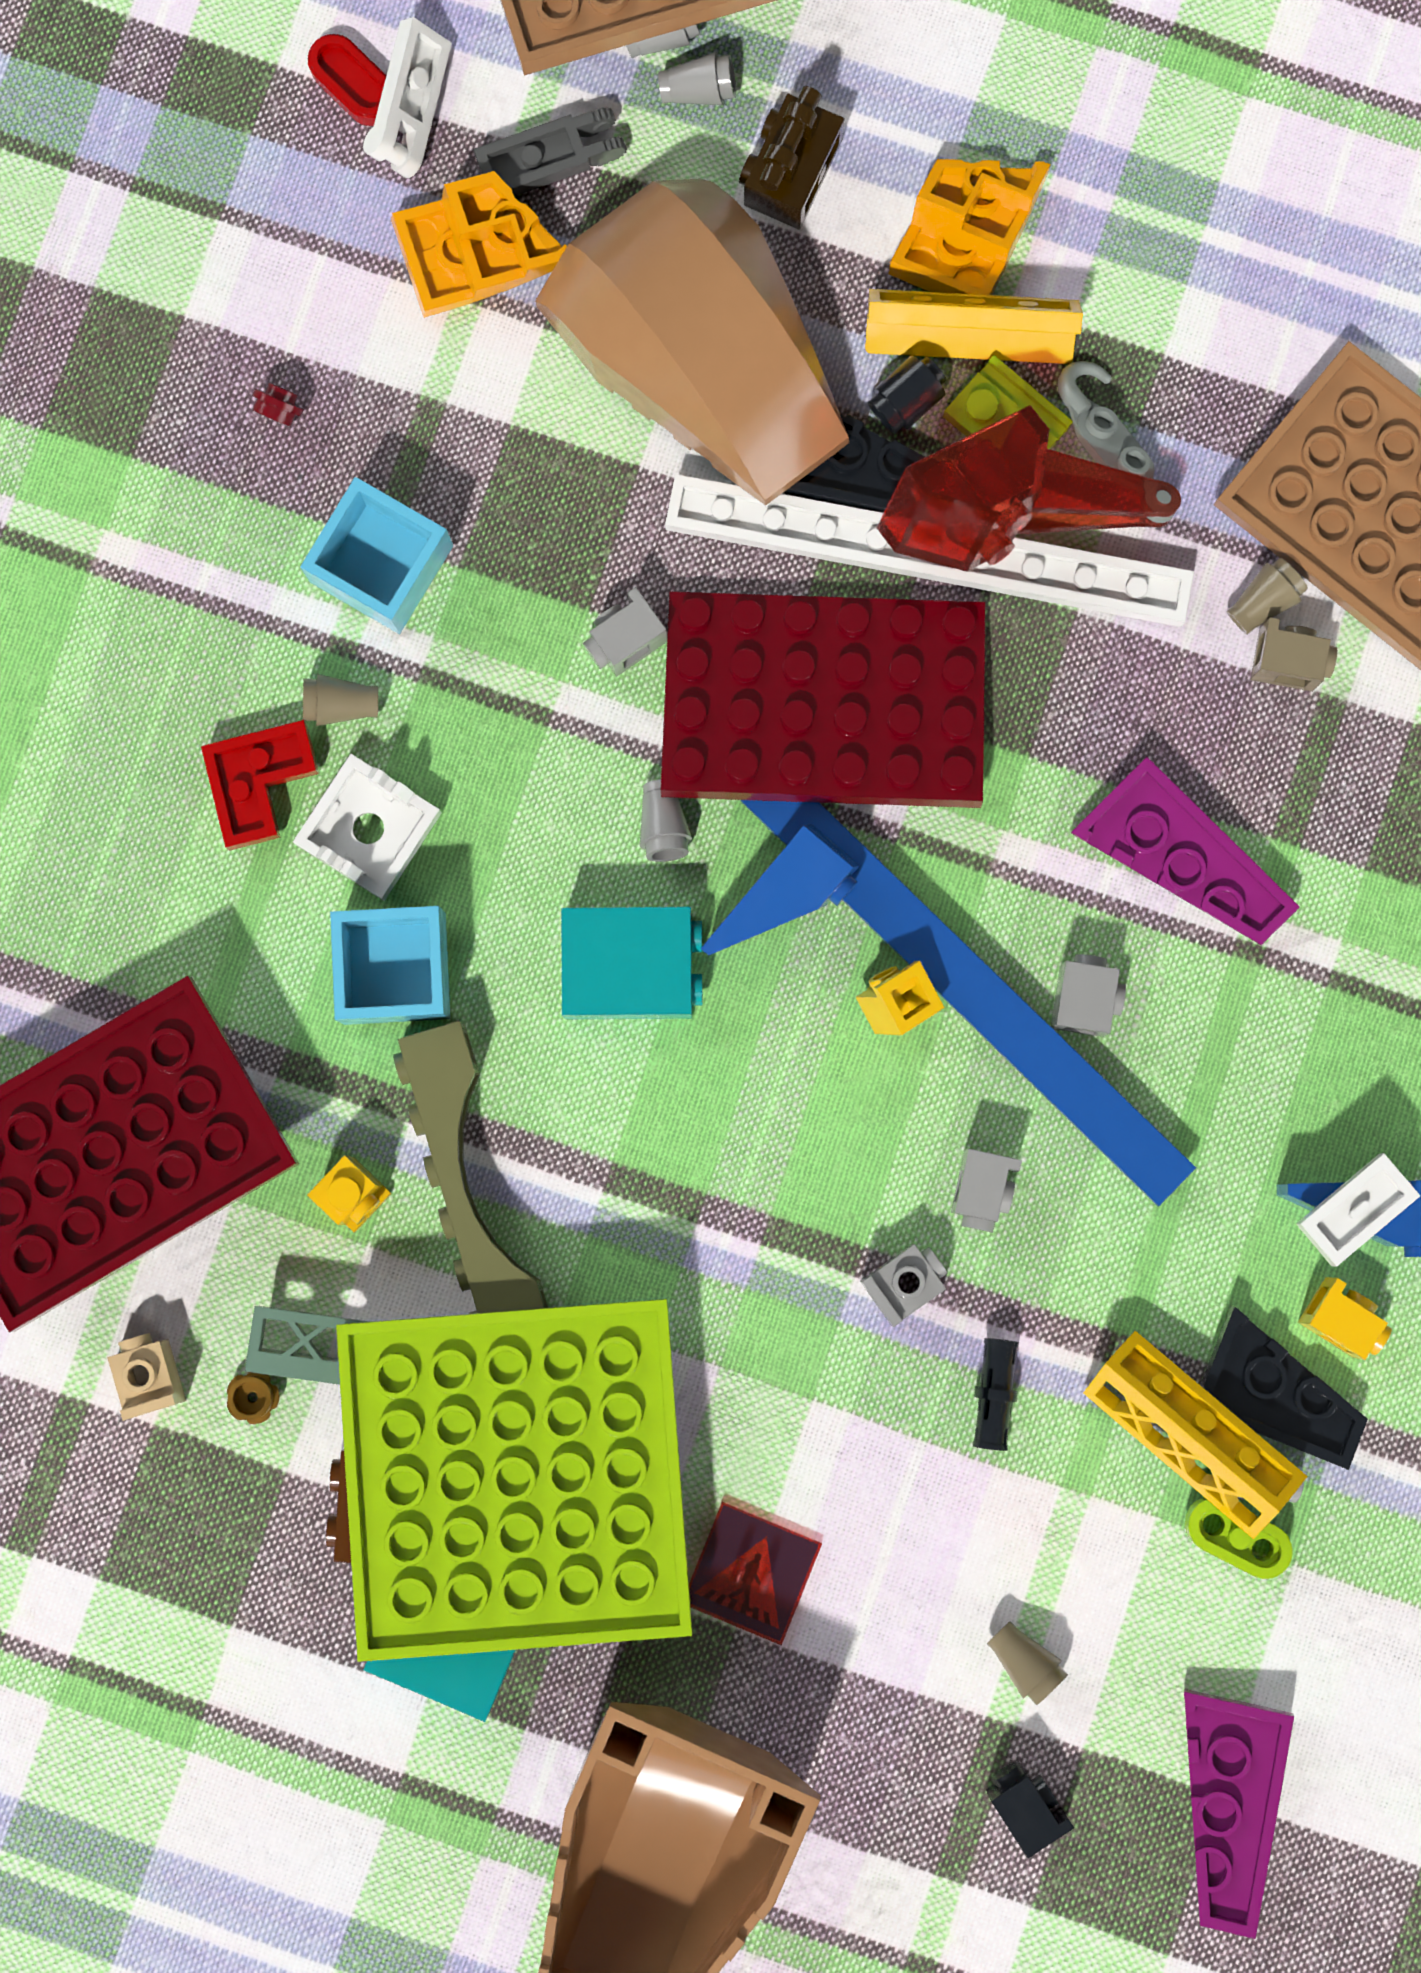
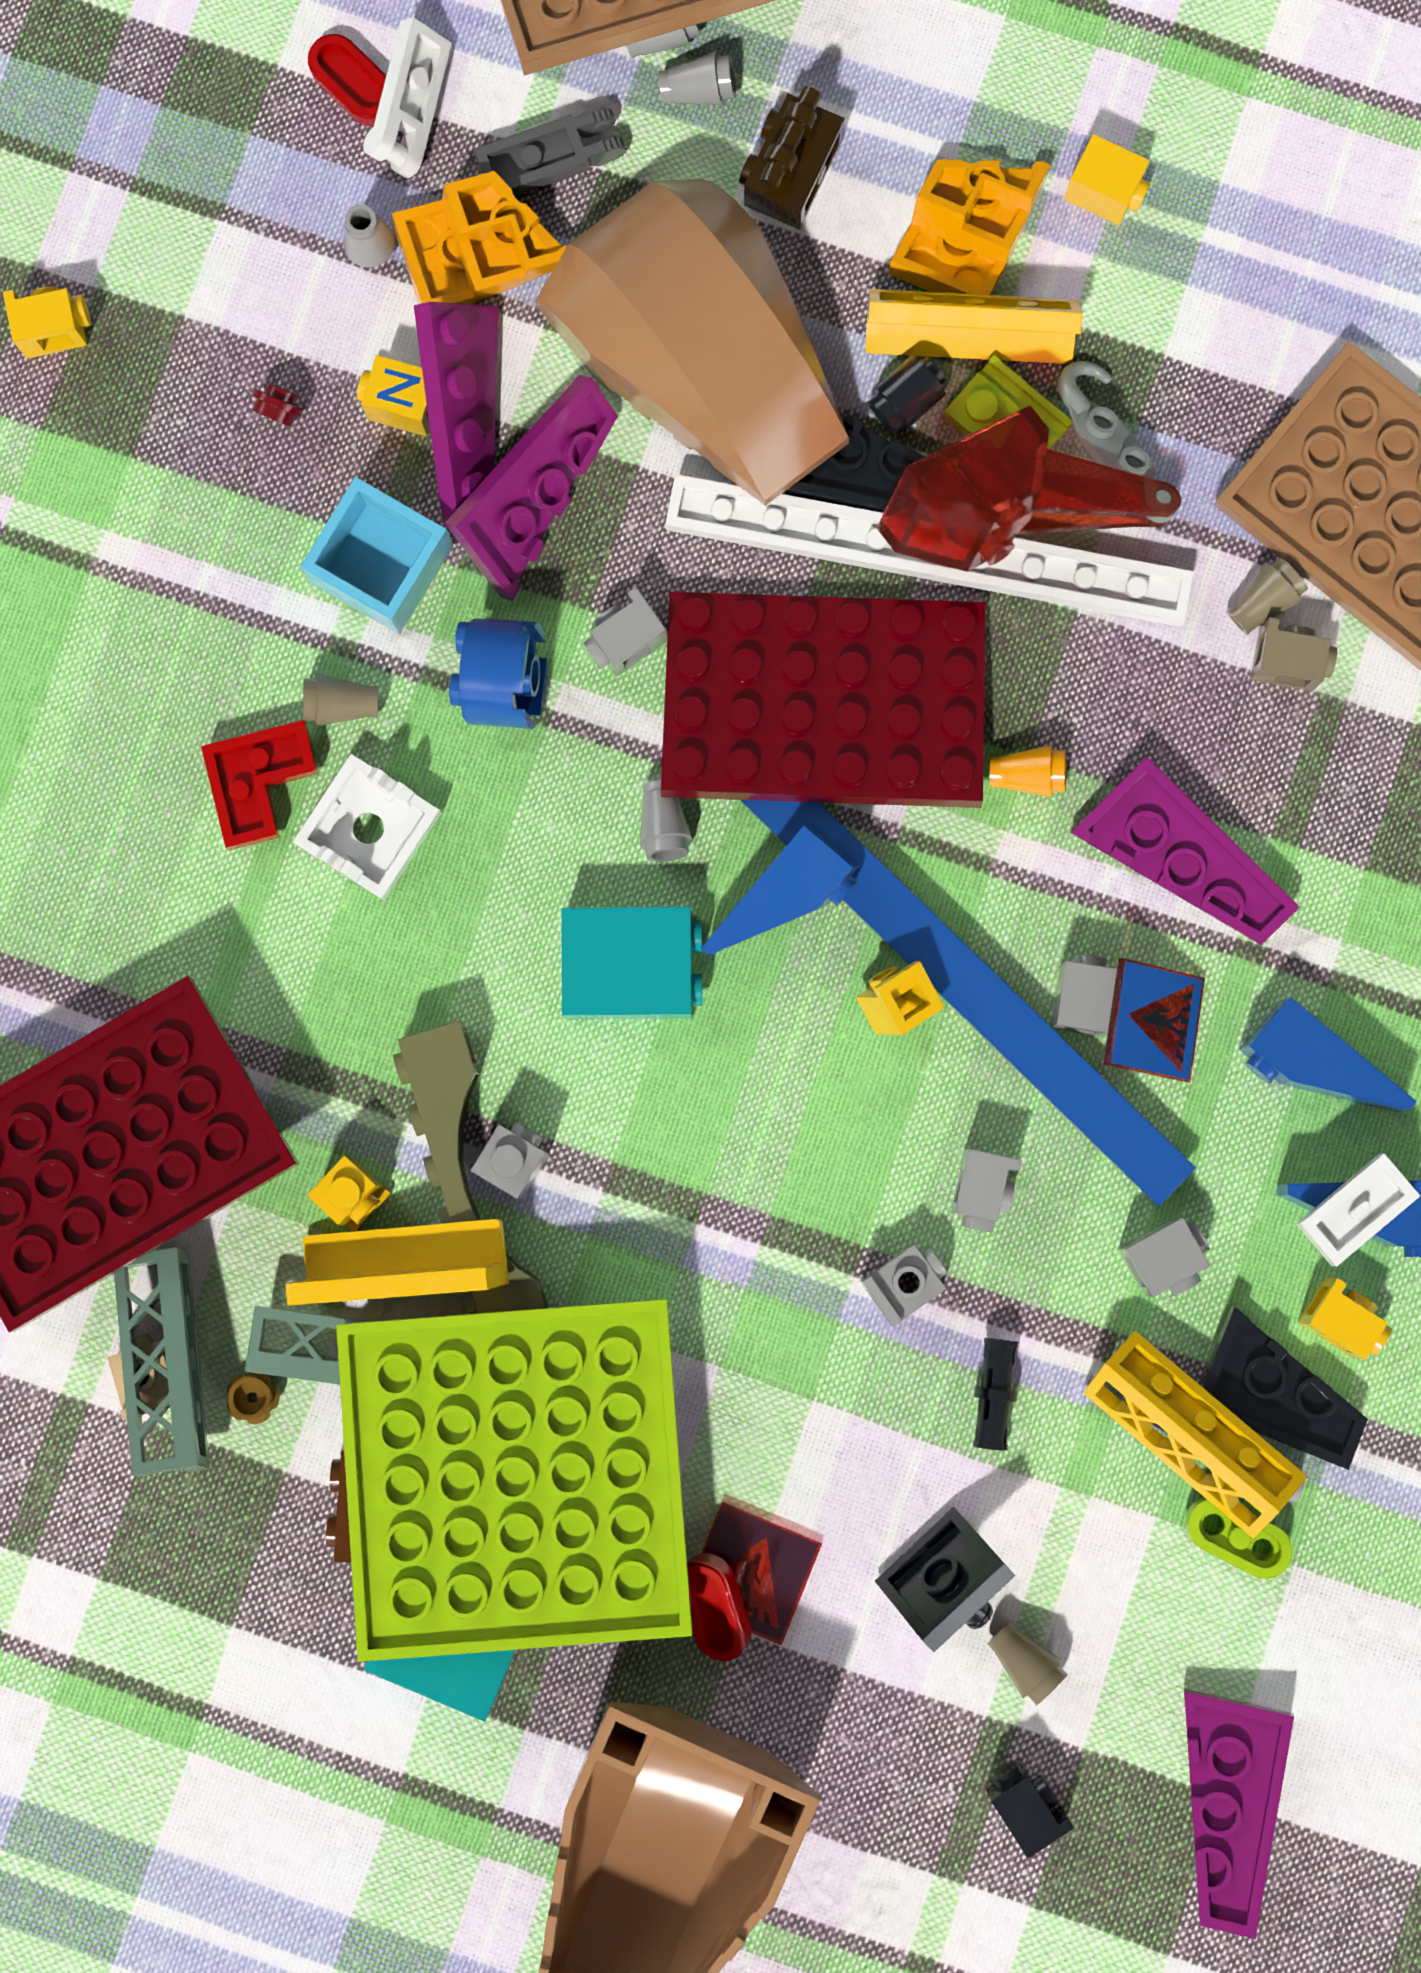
medium azure piece [330,906,450,1025] -> none
none -> yellow brick [3,287,91,359]
none -> sand green fence [114,1247,210,1476]
none -> yellow panel [285,1218,509,1306]
none -> light grey cone [343,204,395,267]
none -> yellow brick [357,355,430,437]
none -> magenta wing [414,302,499,520]
none -> magenta wing [444,375,618,601]
none -> blue brick [449,618,547,729]
none -> light grey brick [471,1122,550,1200]
none -> red tile [687,1553,751,1661]
none -> black tile [875,1507,1016,1652]
none -> light orange cone [990,745,1066,798]
none -> yellow brick [1064,134,1151,226]
none -> piece [1103,958,1205,1083]
none -> light grey brick [1118,1217,1210,1297]
none -> blue slope [1239,997,1417,1112]

